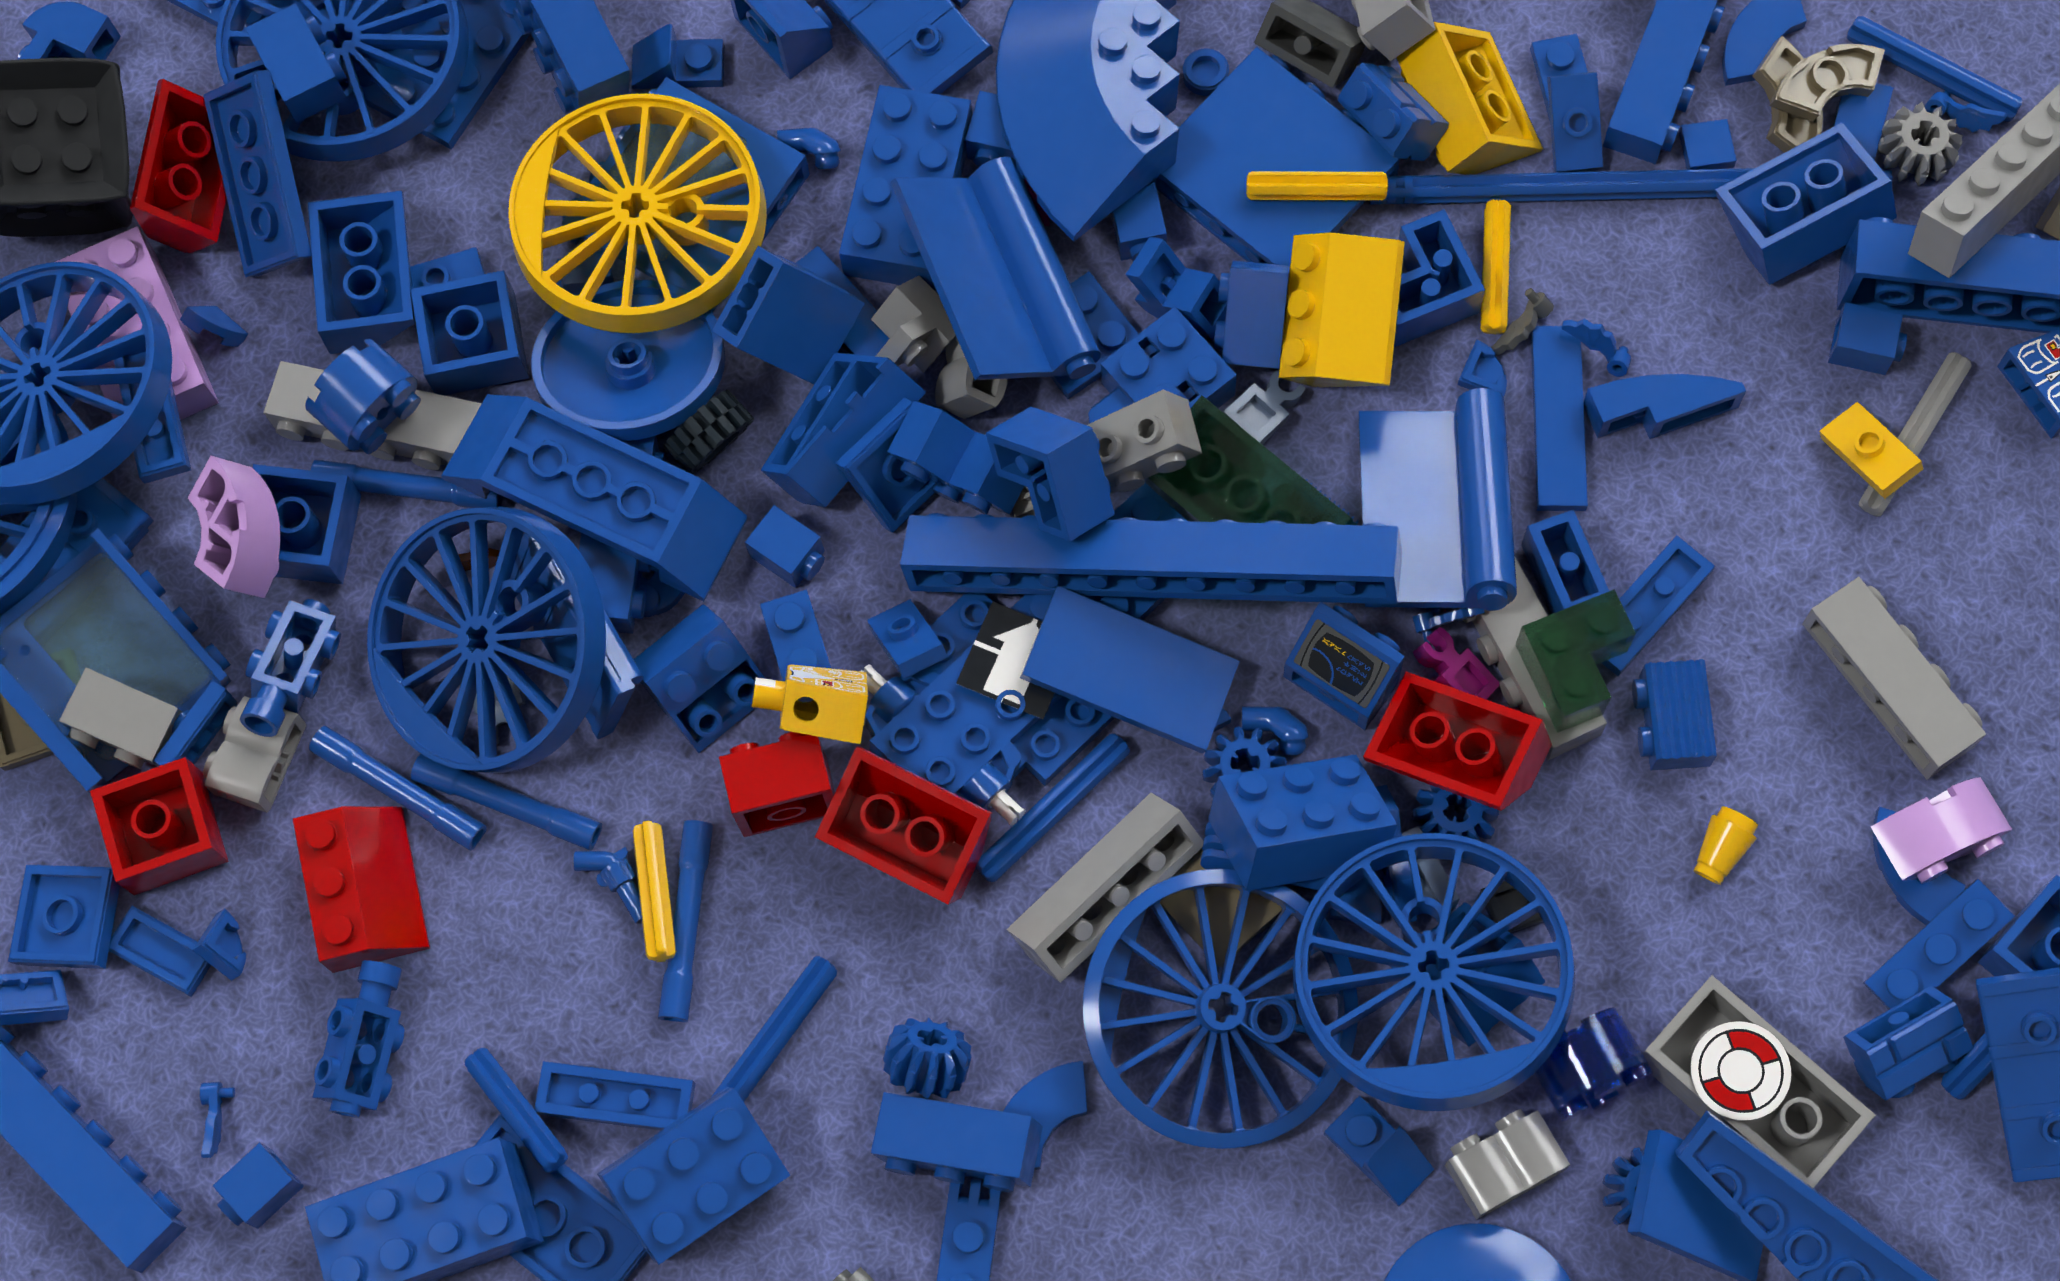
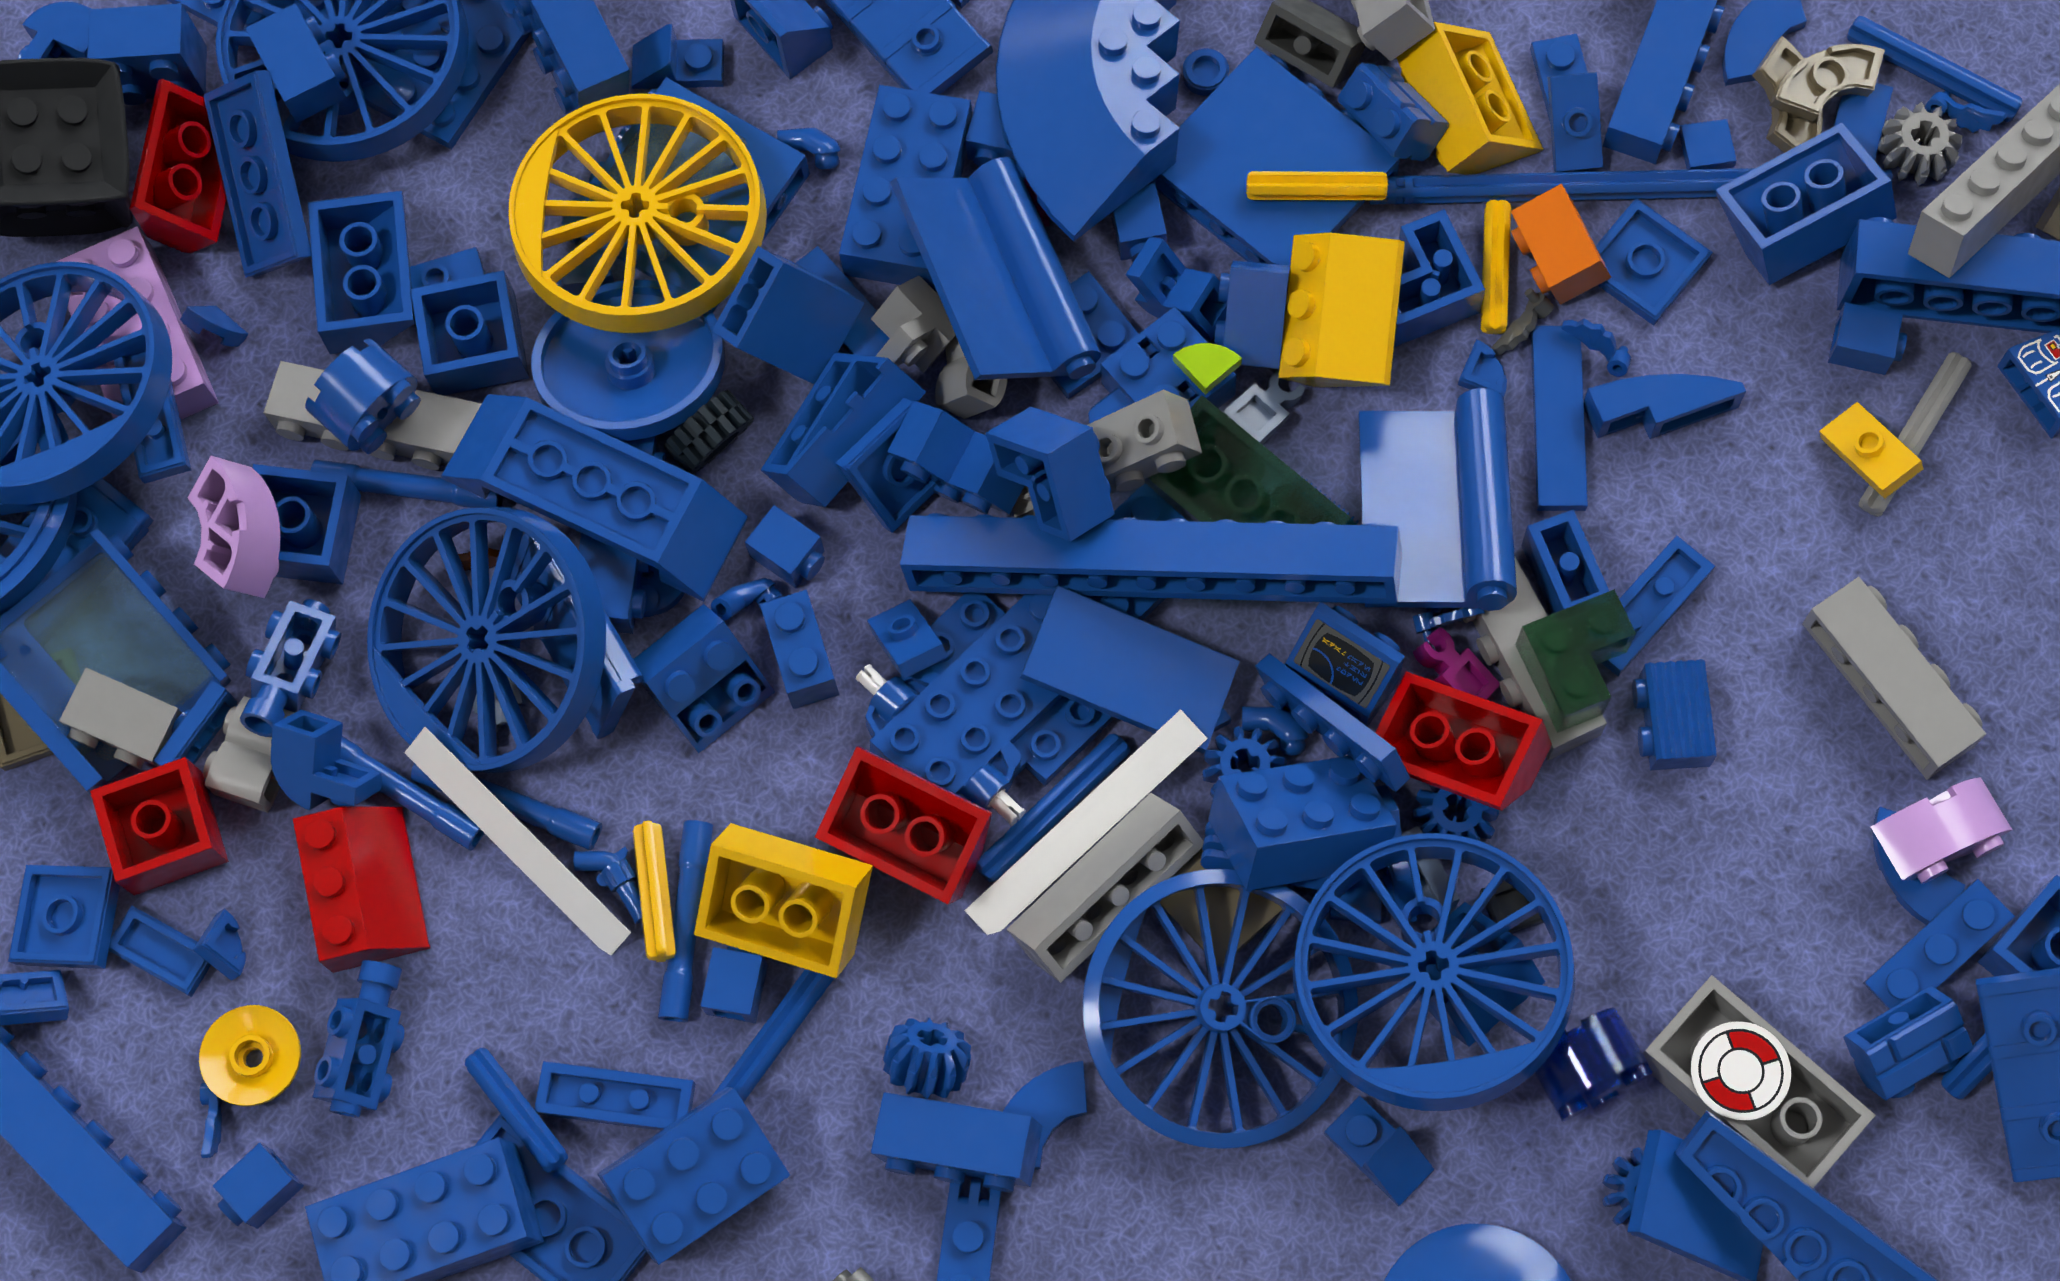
red brick [719,732,835,837] -> none
yellow torso [751,665,868,744] -> none
sticker [956,602,1055,719] -> none
light grey brick [1445,1109,1570,1220] -> none
yellow cone [1693,806,1758,885] -> none
none -> blue brick [87,3,207,105]
none -> yellow dish [199,1005,301,1107]
none -> blue brick [271,709,383,810]
none -> white sticker [405,727,631,955]
none -> yellow brick [694,823,873,978]
none -> blue brick [700,946,768,1023]
none -> blue arm [711,578,783,621]
none -> white sticker [964,709,1208,935]
none -> lime tile [1173,343,1242,395]
none -> blue plate [1255,653,1410,792]
none -> orange brick [1511,183,1612,305]
none -> blue tile [1596,198,1713,326]

